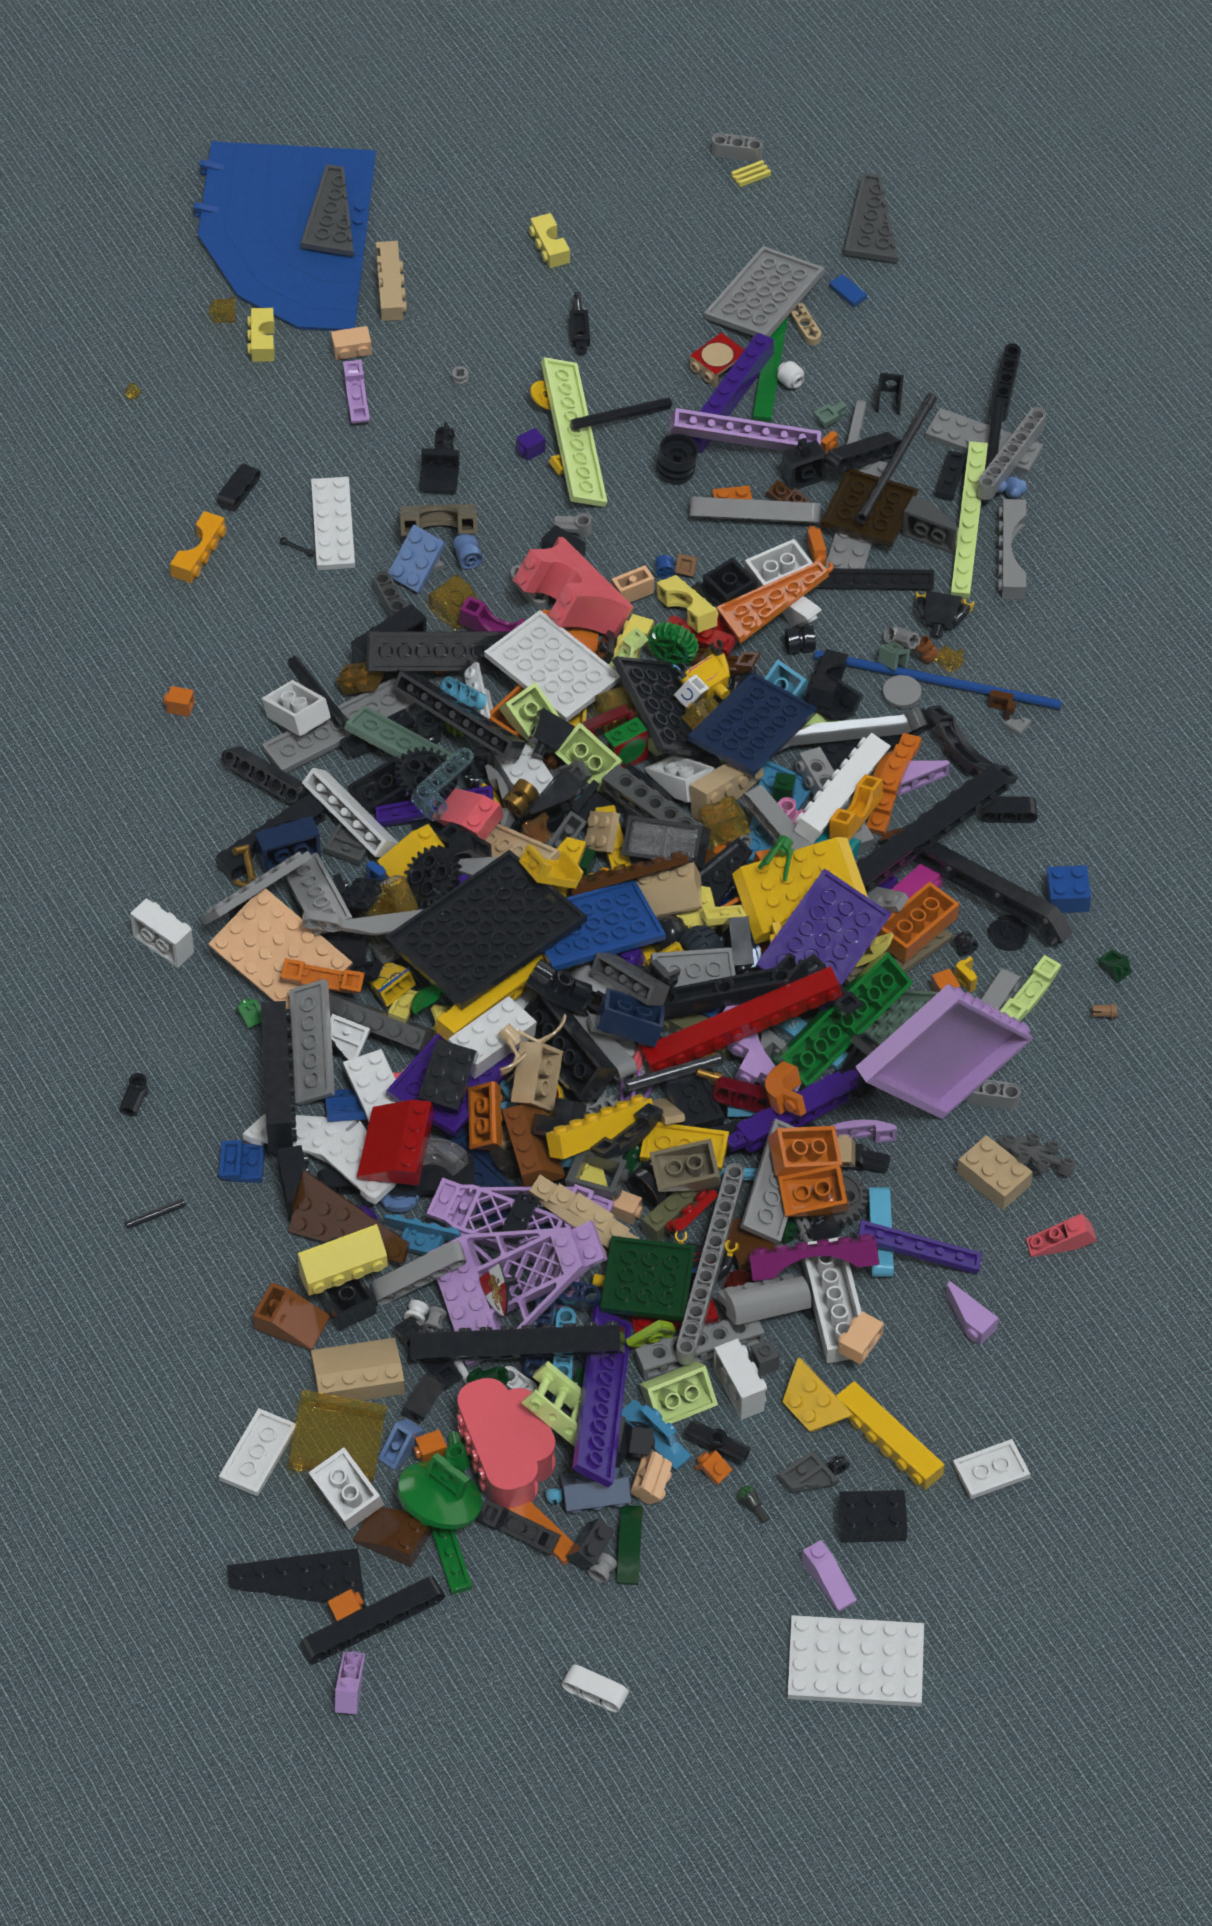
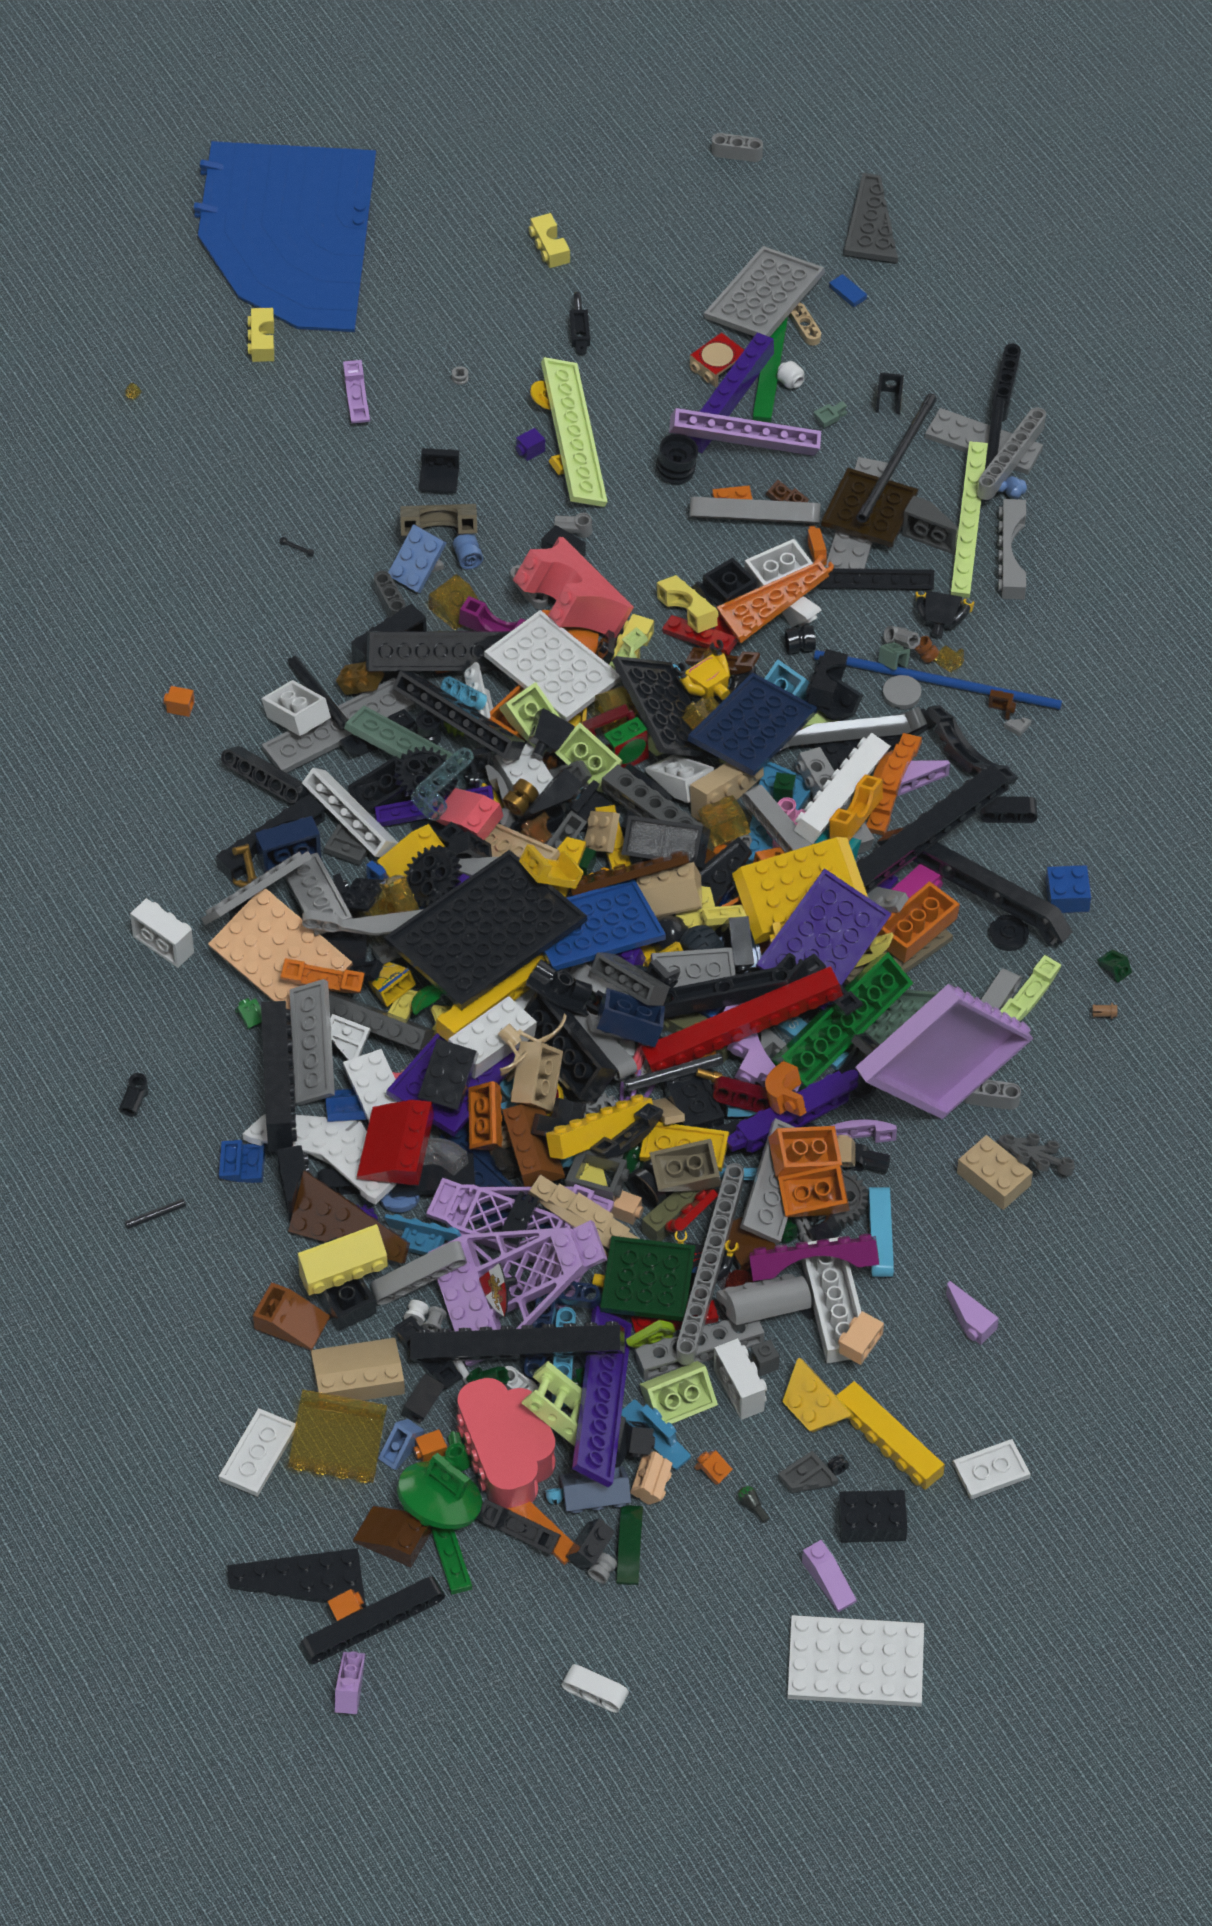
light orange arch [170,511,227,583] -> none
clear yellow brick [209,296,236,323] -> none
black beam [217,463,261,511] -> none
dark grey wing [301,164,354,257] -> none
white slope [308,1448,384,1530] -> none
white plate [311,477,355,570] -> none
light nougat brick [331,326,372,360] -> none
tan wedge [376,241,407,321] -> none
black hinge [435,421,455,450] -> none
black axle [570,397,672,430] -> none
light nougat brick [611,565,654,603] -> none
green gear [647,621,699,665] -> none
blue wheel [655,555,675,579] -> none
white brick [674,674,709,709] -> none
medium nougat plate [675,553,698,576] -> none
black piece [685,1420,751,1465] -> none
light yellow tile [731,160,771,187] -> none
green plant [758,835,794,881] -> none
black hinge [781,438,826,490] -> none
orange plate [820,430,838,456] -> none
black beam [825,432,901,473] -> none
light grey beam [847,400,867,444] -> none
dark purple plate [857,1220,982,1274] -> none
orange panel [931,969,961,992] -> none
black plate [935,450,967,500] -> none
black wheel [953,931,978,956] -> none
yellow bracket [954,956,978,993] -> none
coral slope [1026,1214,1097,1257] -> none

